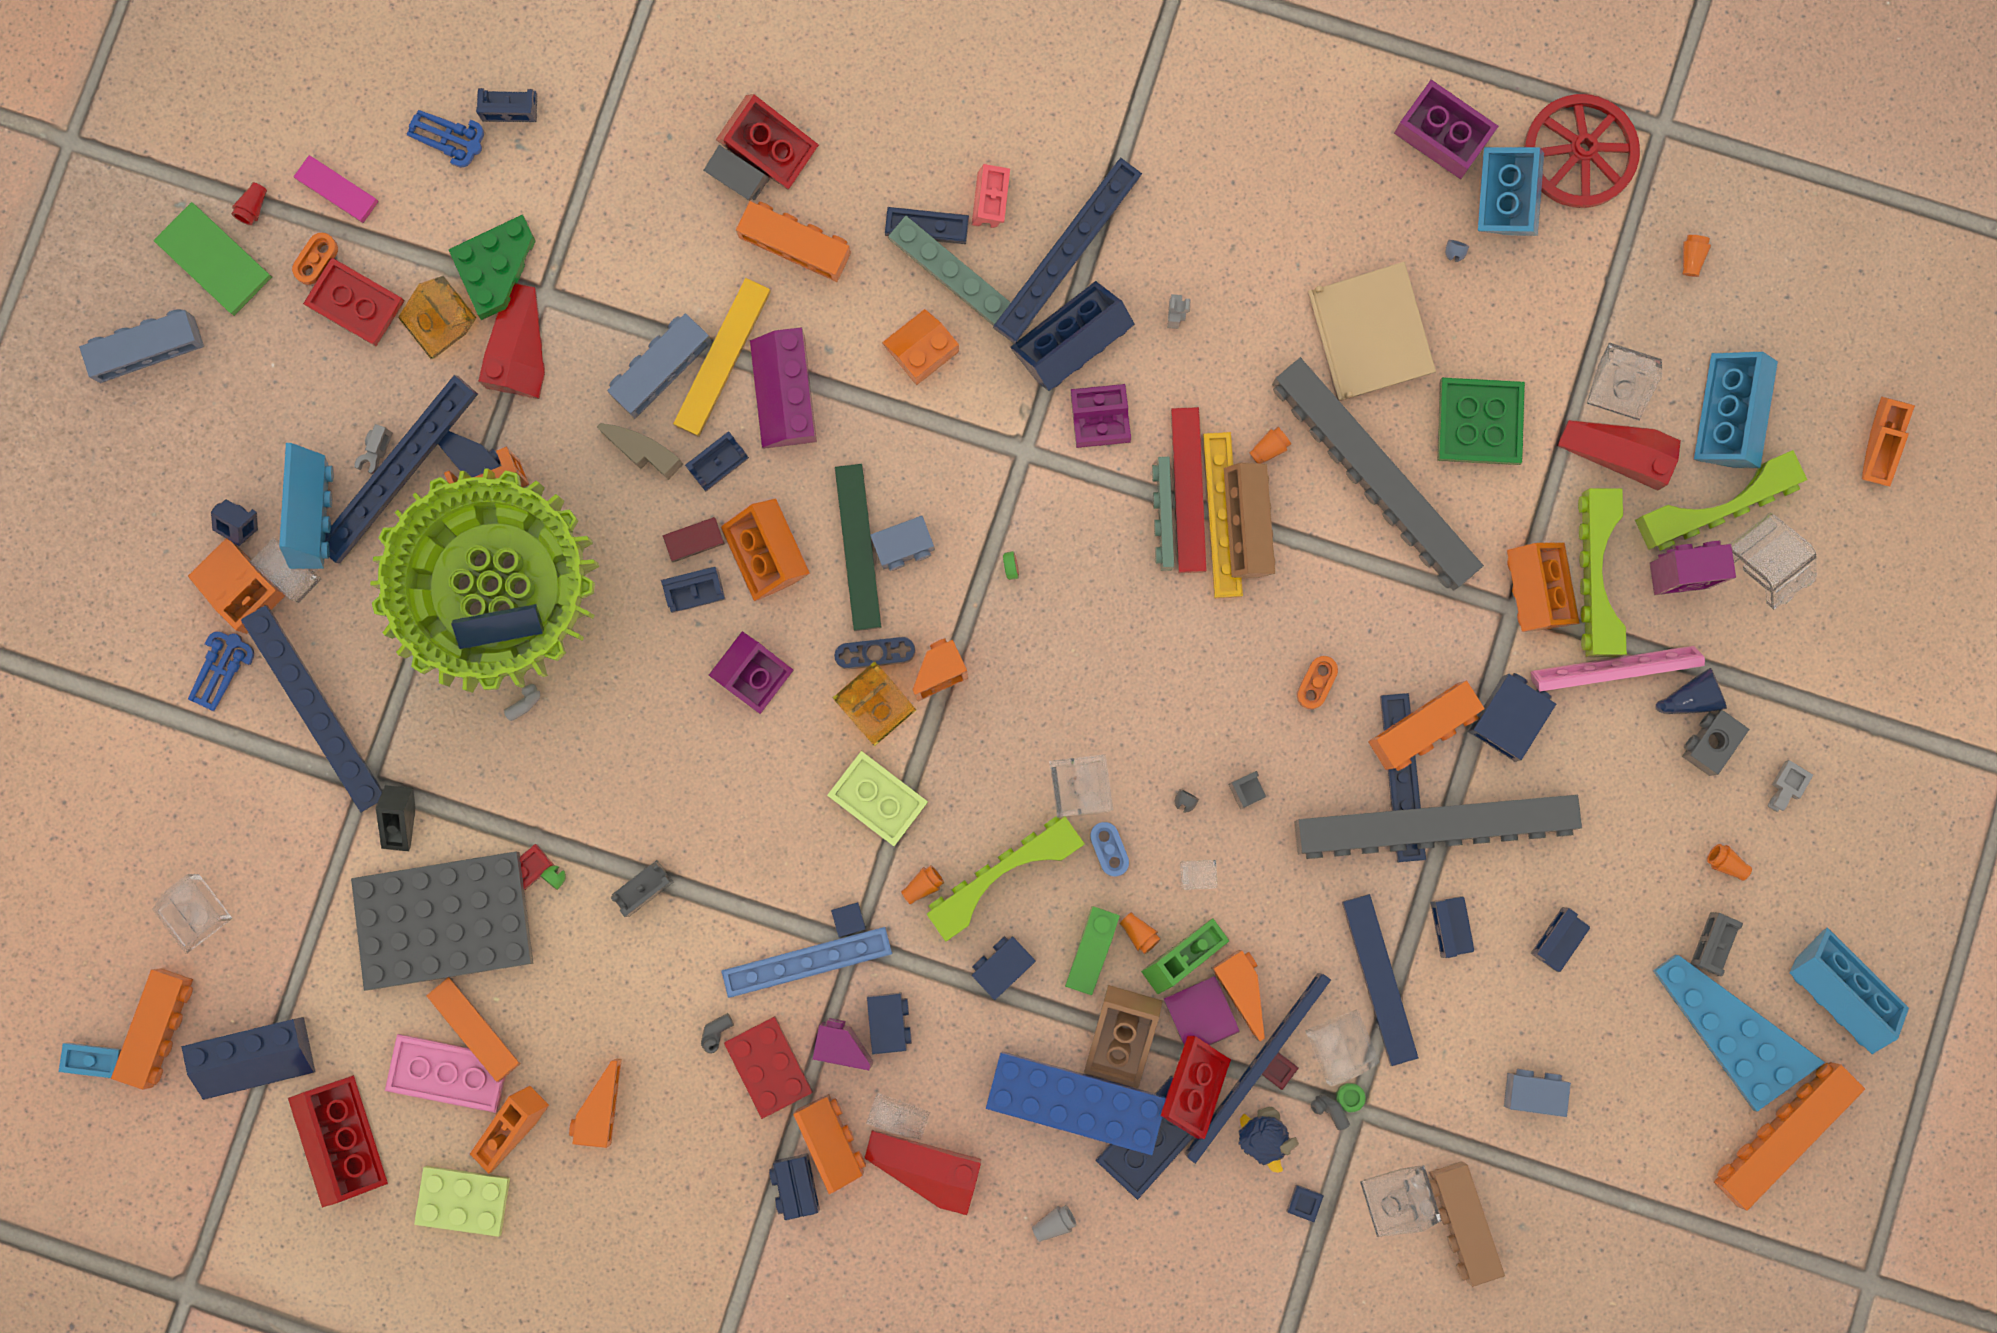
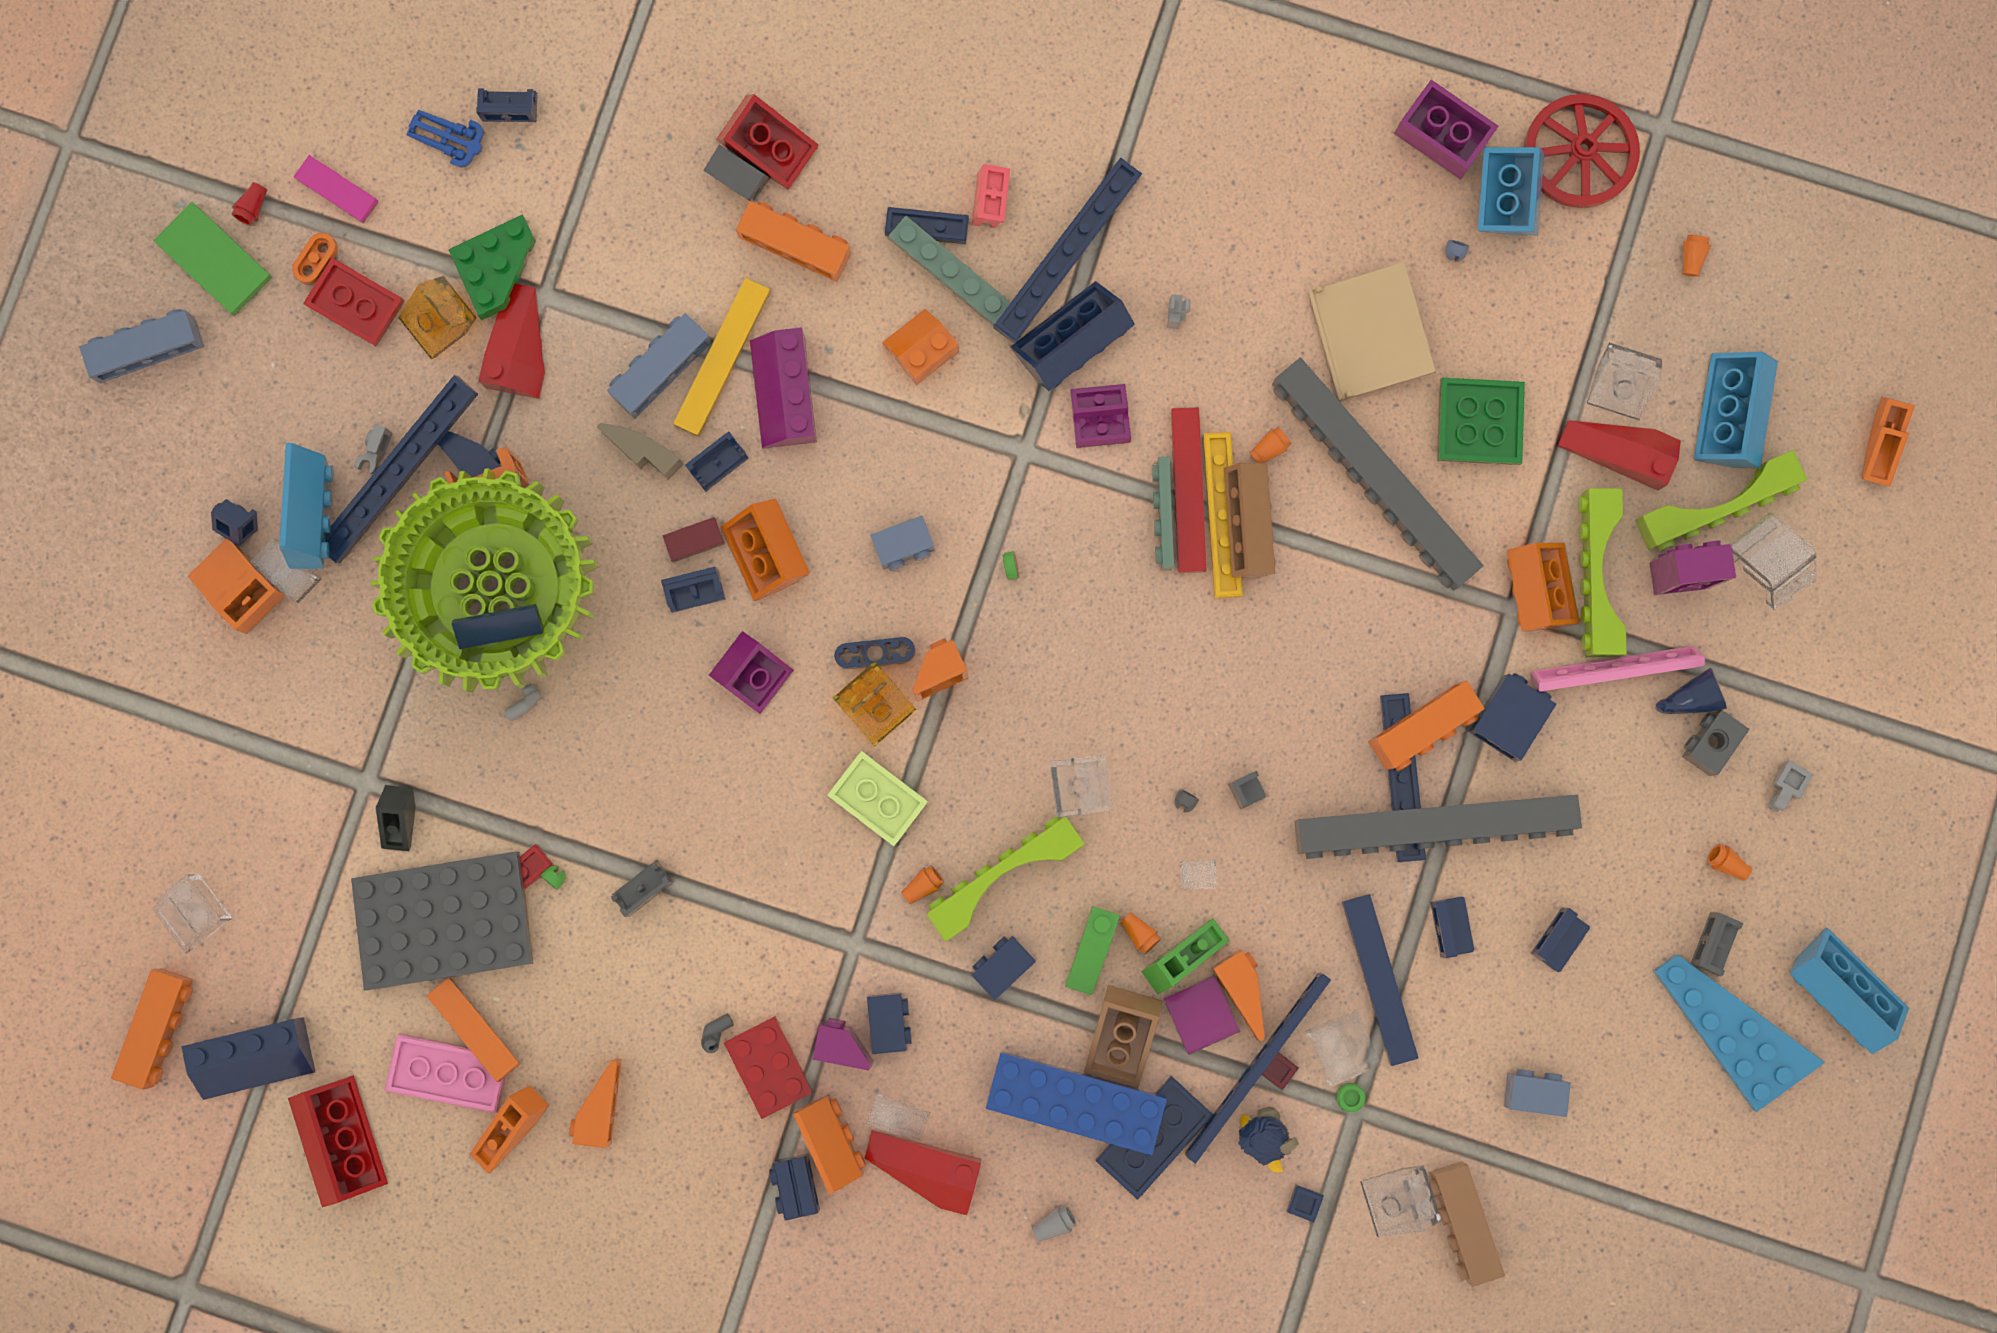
dark azure plate [58,1043,121,1078] -> none
blue piece [188,632,254,711] -> none
dark blue plate [241,605,383,813] -> none
yellowish green plate [414,1166,510,1237] -> none
medium blue tile [721,927,892,998] -> none
dark blue tile [831,902,866,937] -> none
dark green tile [835,464,882,631] -> none
medium blue plate [1090,822,1129,877] -> none
red plate [1160,1036,1231,1139] -> none
orange plate [1297,656,1338,709] -> none
dark grey arm [1311,1095,1350,1130] -> none
orange brick [1714,1062,1865,1211] -> none

